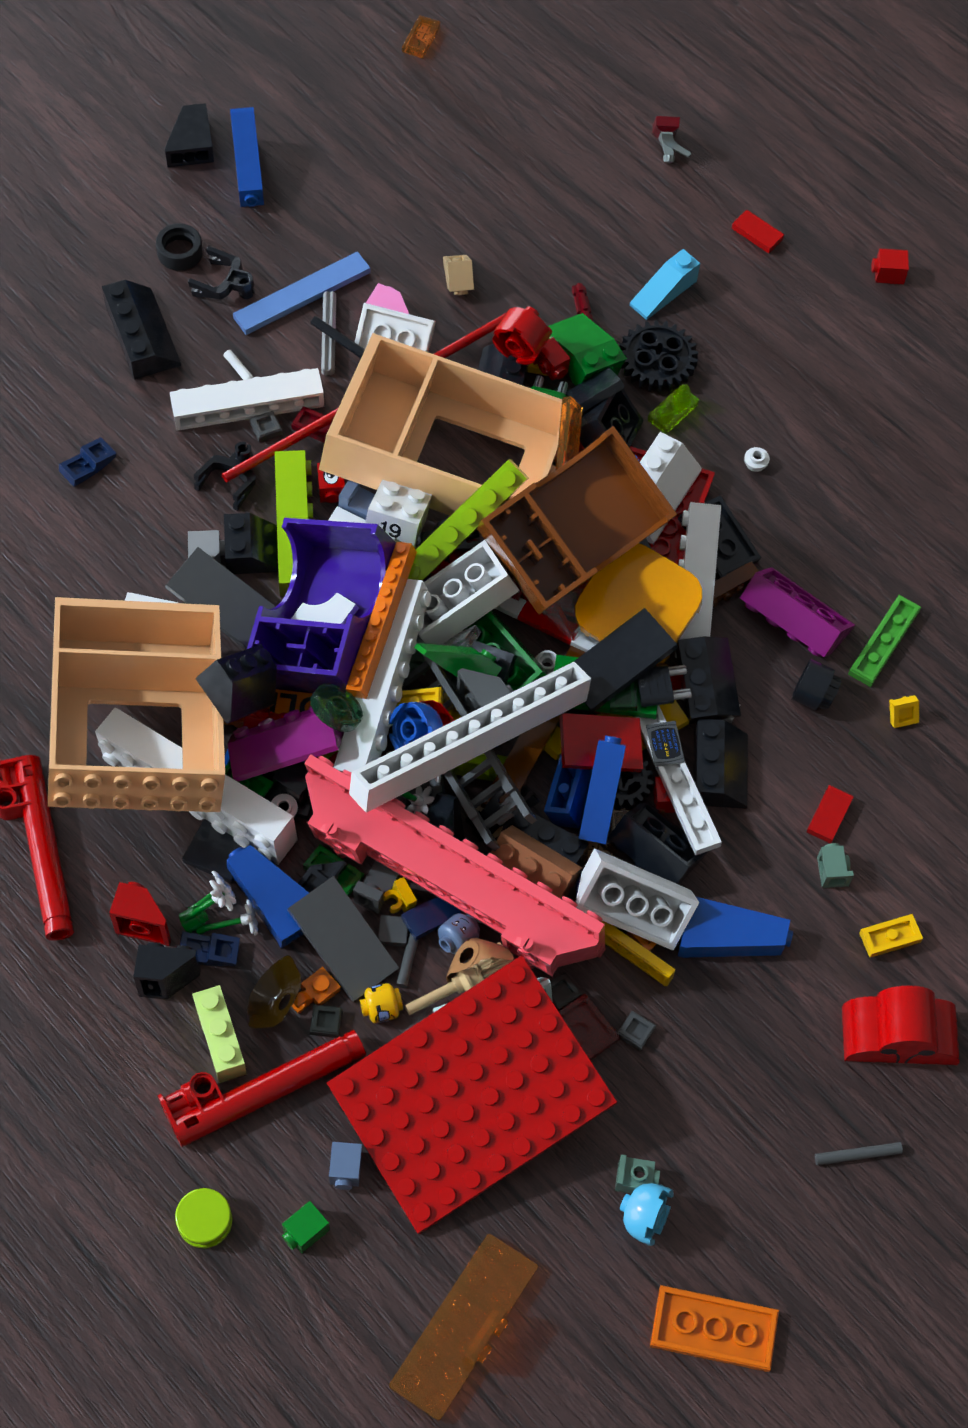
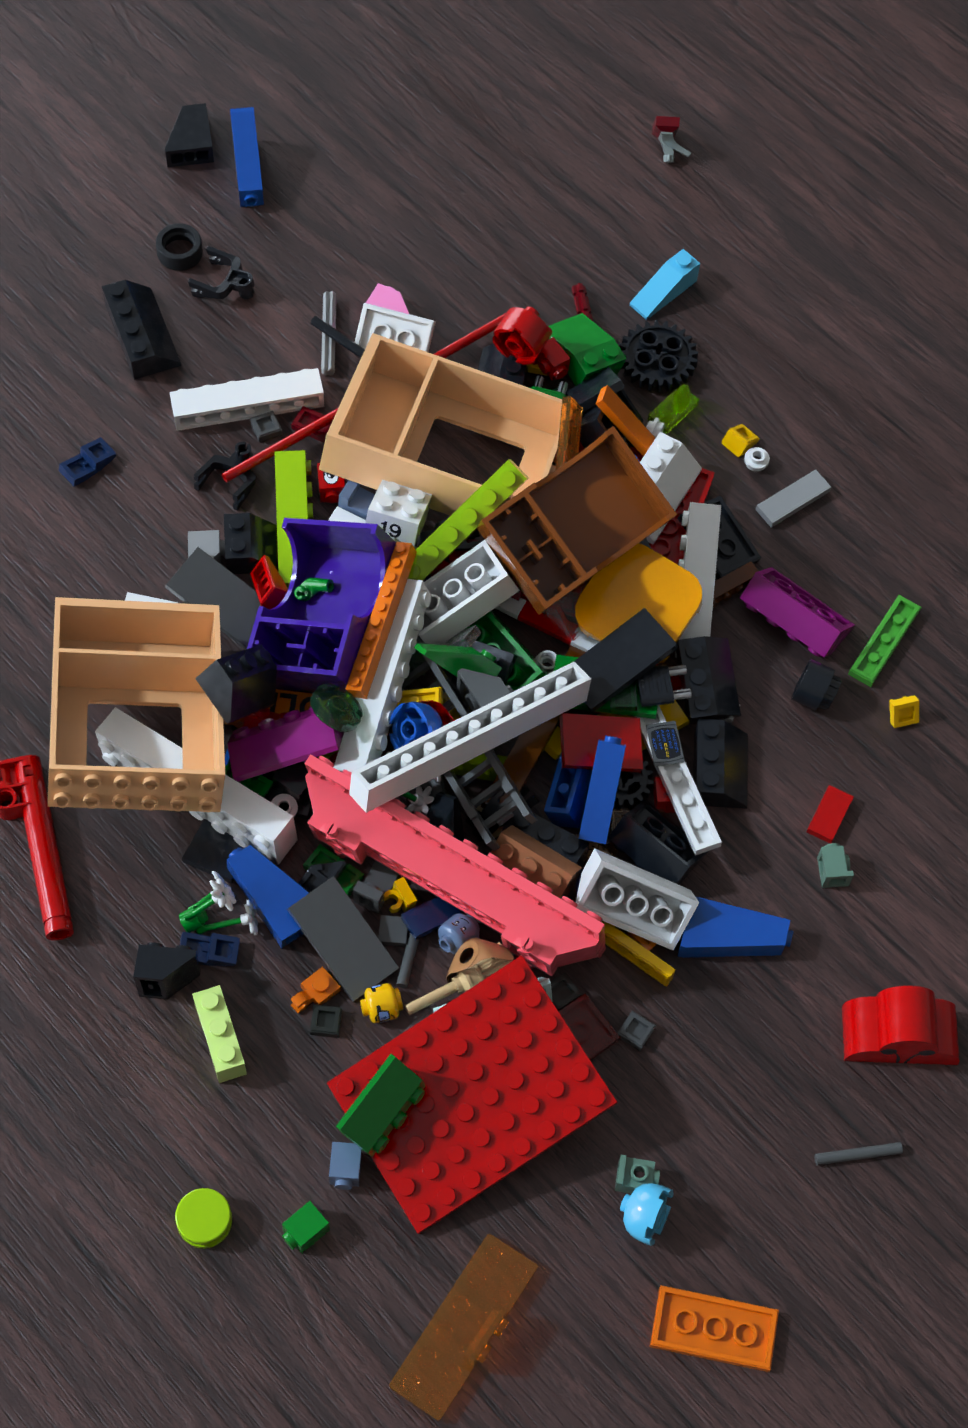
red slope [109,882,171,946] -> none
red piece [157,1029,366,1147] -> none
white piece [223,350,253,380] -> none
medium blue tile [233,251,370,335] -> none
dark brown piece [247,955,301,1029] -> none
white tile [291,593,359,624] -> none
clear orange tile [402,15,440,59] -> none
tan slope [443,255,474,295] -> none
red tile [731,210,784,254] -> none
yellow plate [859,914,923,958] -> none
red brick [871,248,909,284] -> none
none -> red slope [250,555,288,609]
none -> green arm [294,578,334,601]
none -> green slope [336,1054,426,1157]
none -> orange tile [596,385,655,456]
none -> white plate [646,417,665,440]
none -> yellow slope [722,424,760,457]
none -> light grey tile [756,469,831,528]

